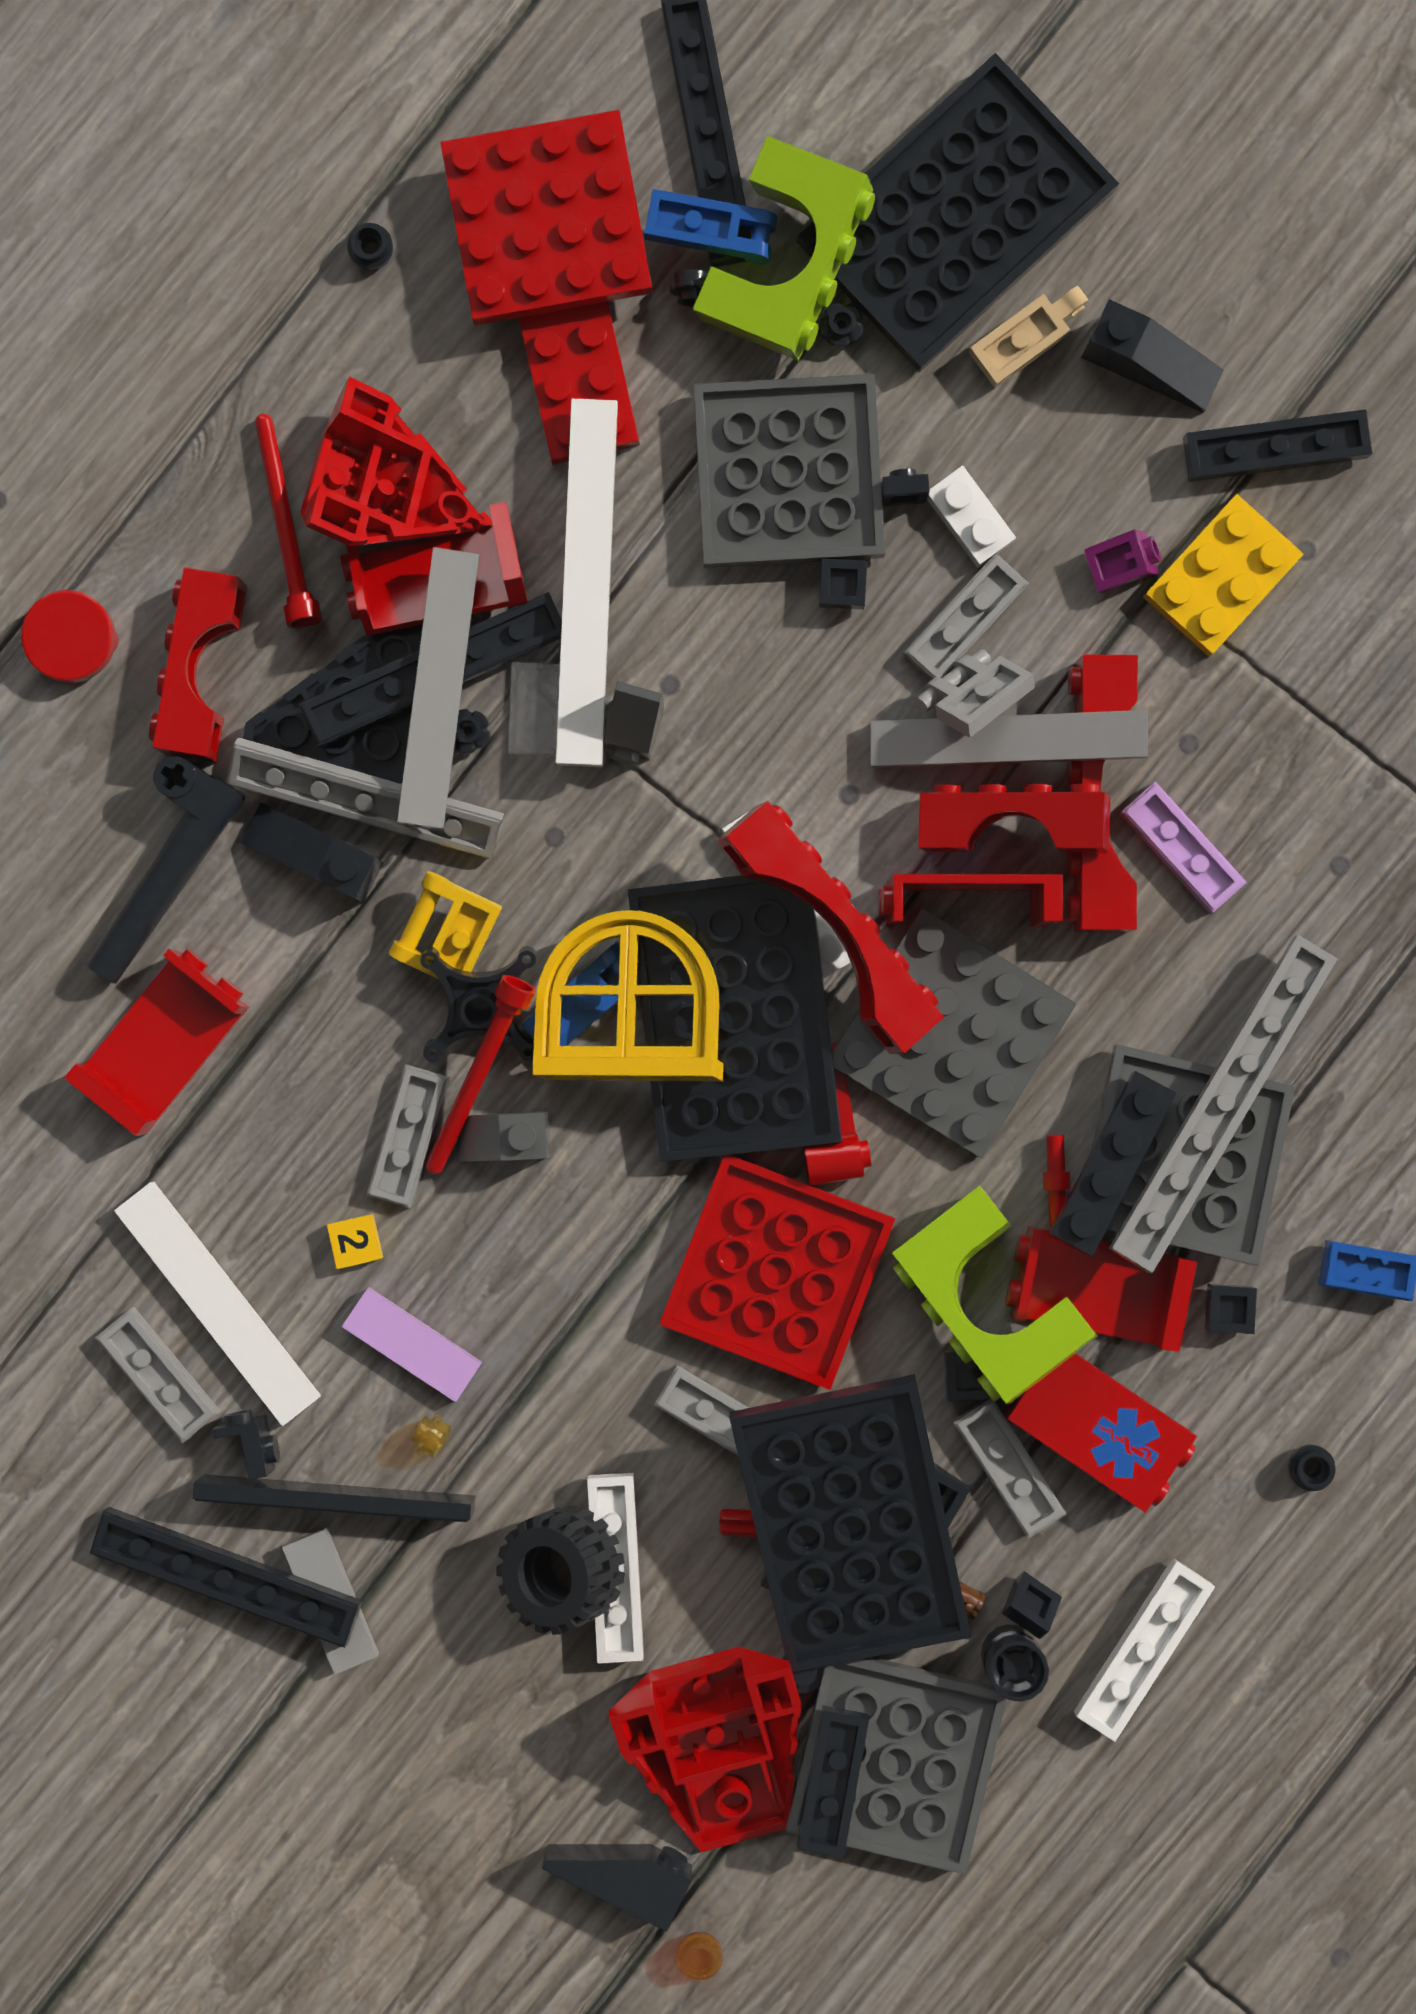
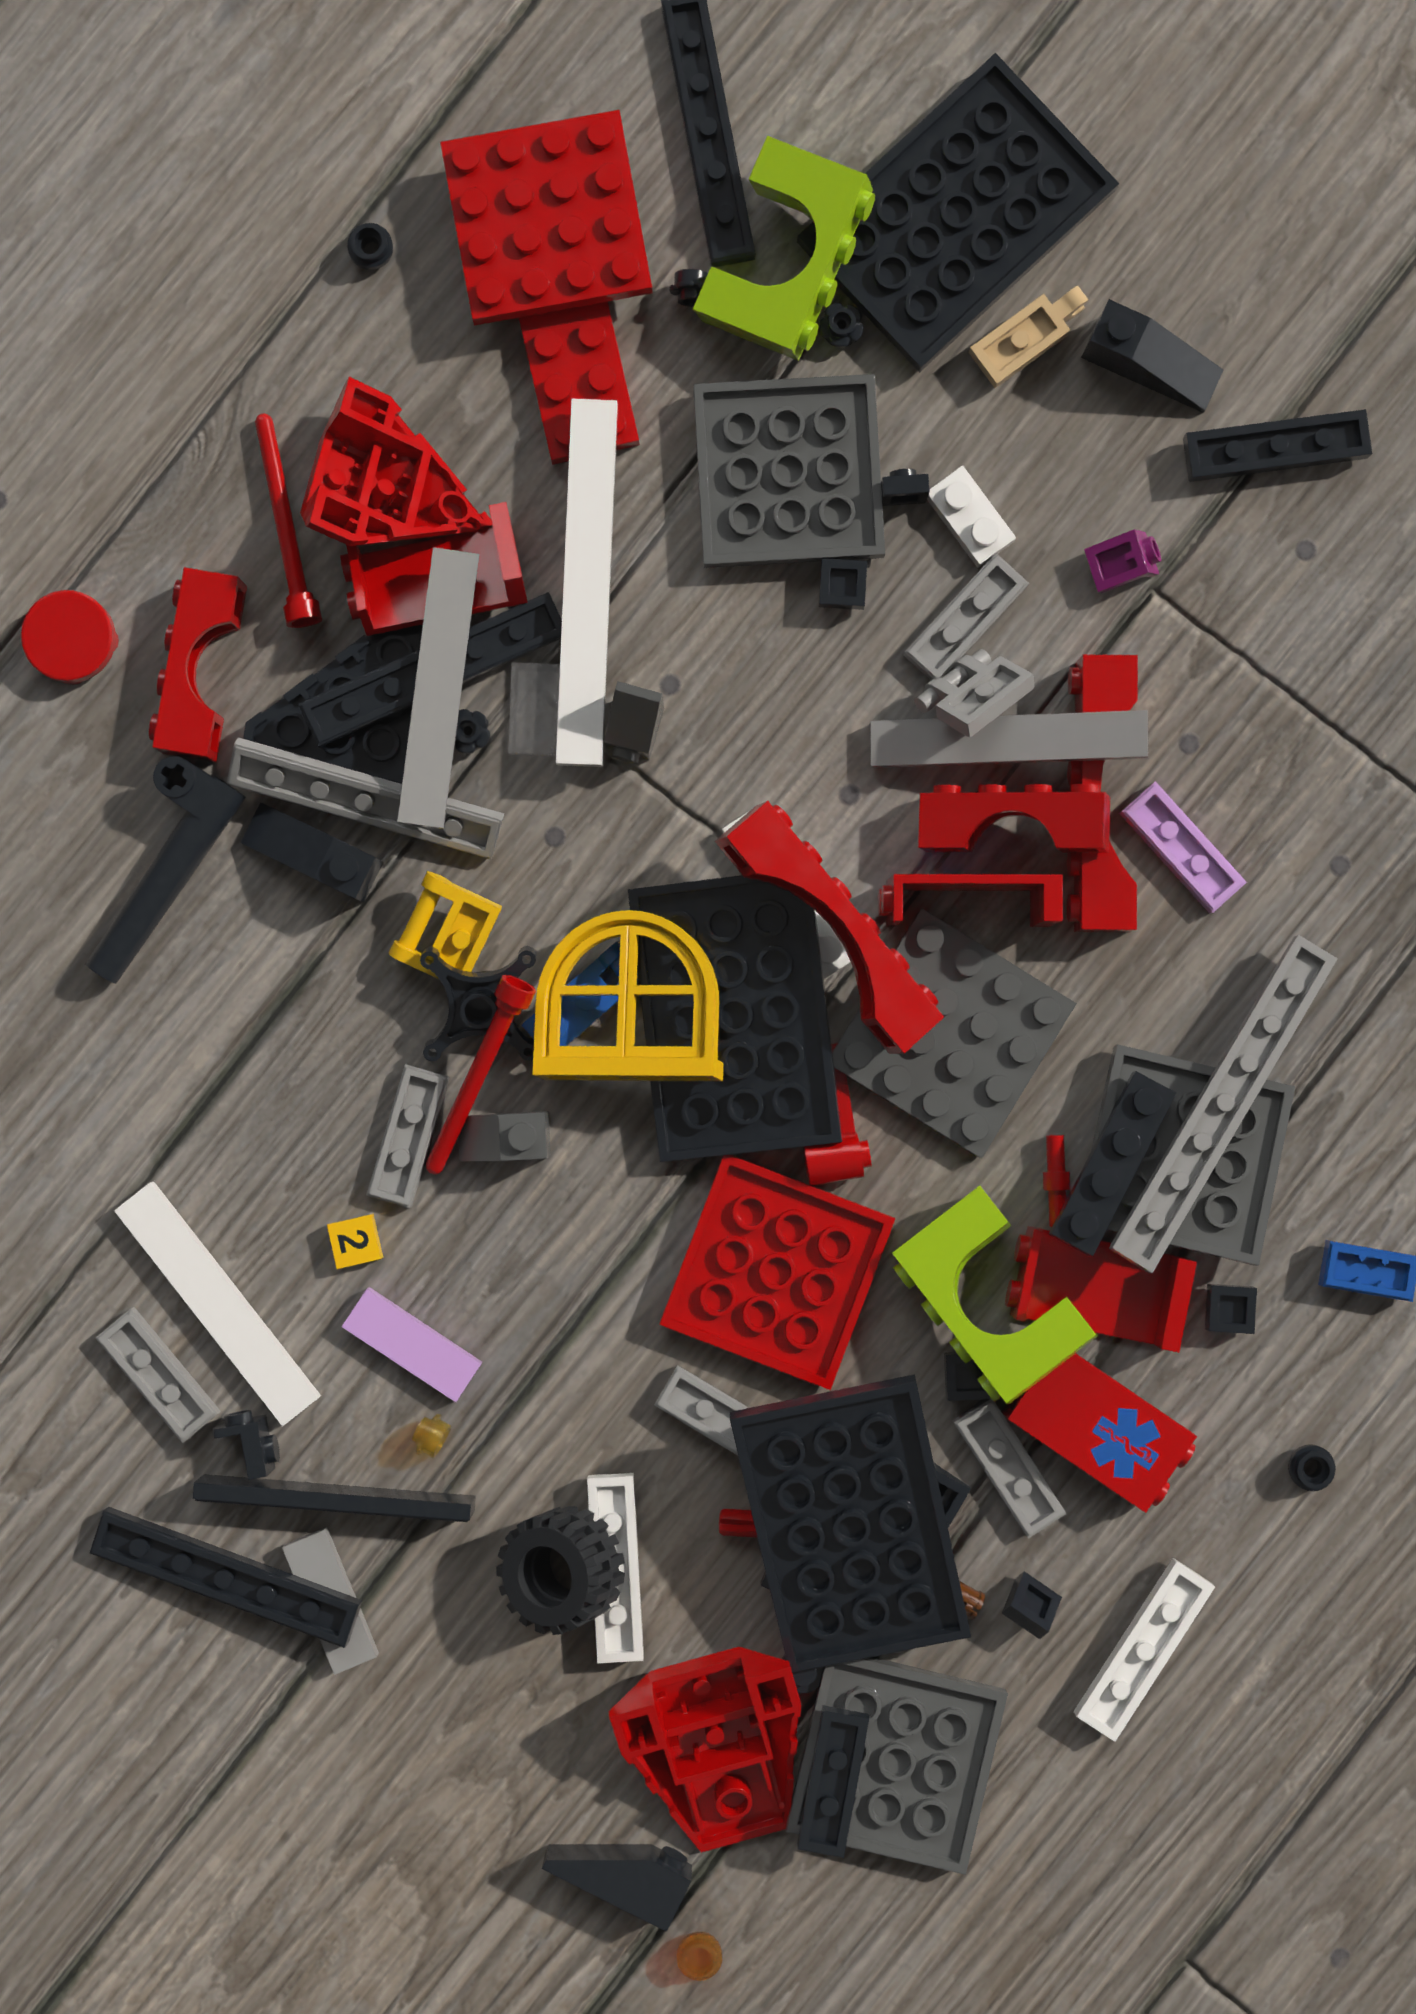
red panel [64,948,249,1136] -> none
blue plate [644,189,778,264] -> none
black wheel [981,1624,1049,1702] -> none
yellow plate [1143,494,1304,657] -> none

